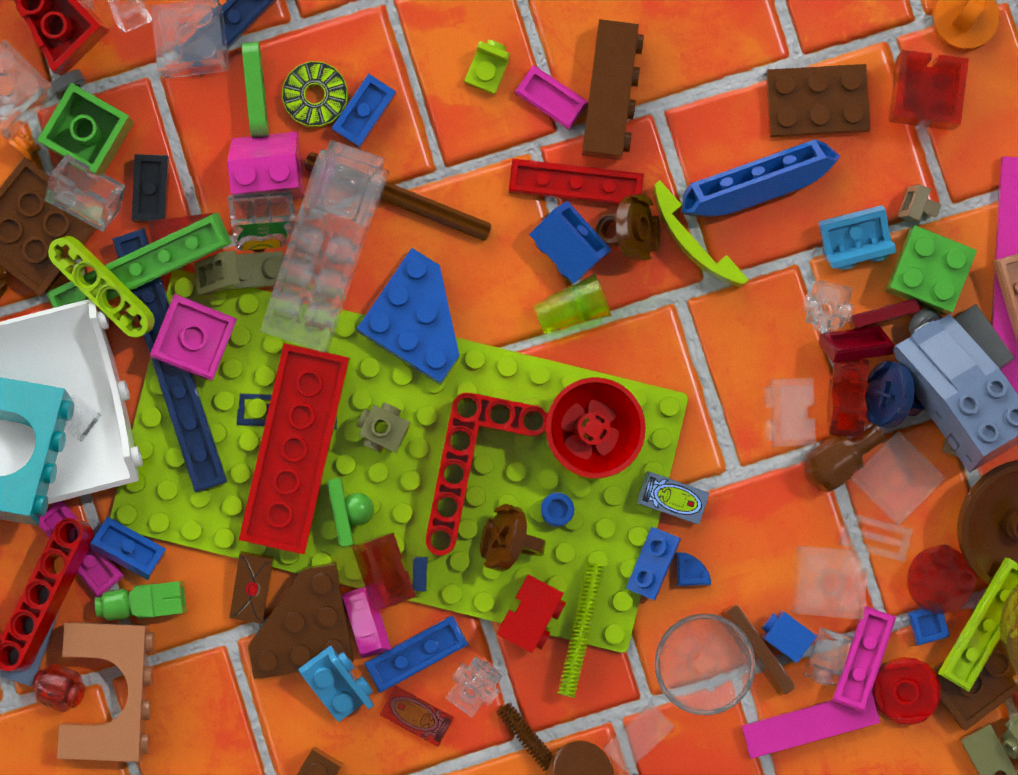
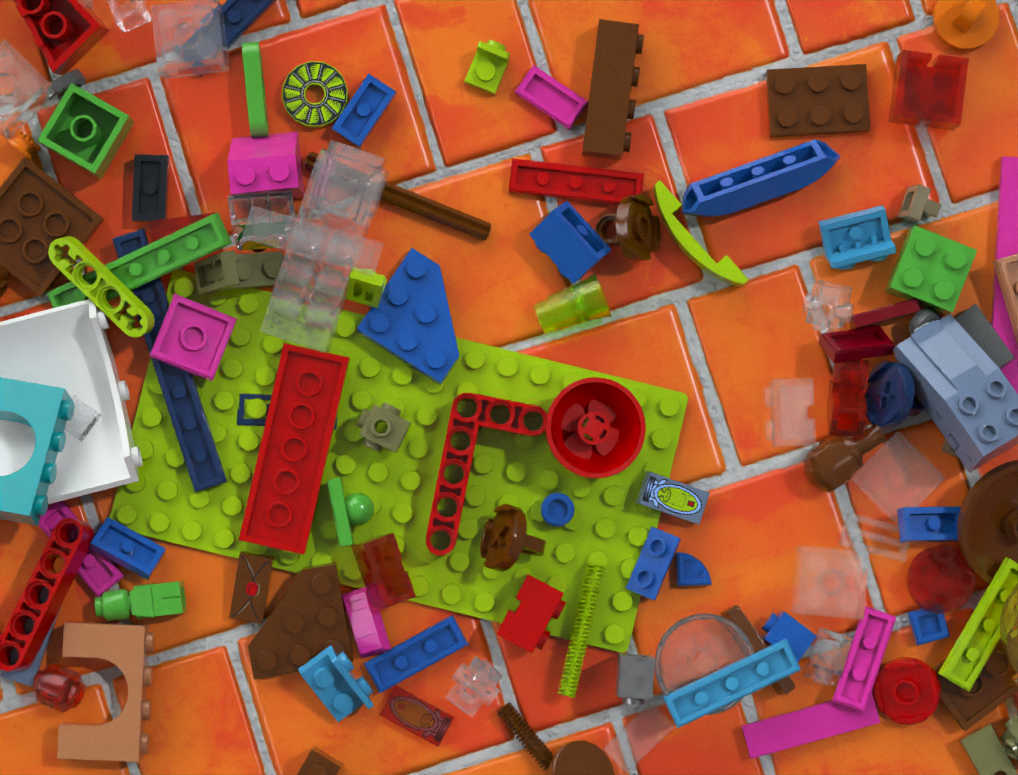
clear brick [45,154,125,232] -> none
dark blue tile [413,557,428,591] -> none
none -> clear plate [242,205,384,276]
none -> lime bracket [346,266,387,308]
none -> flat silver piece [615,653,655,705]
none -> dark azure tile [662,638,801,728]
none -> blue plate [897,507,961,543]

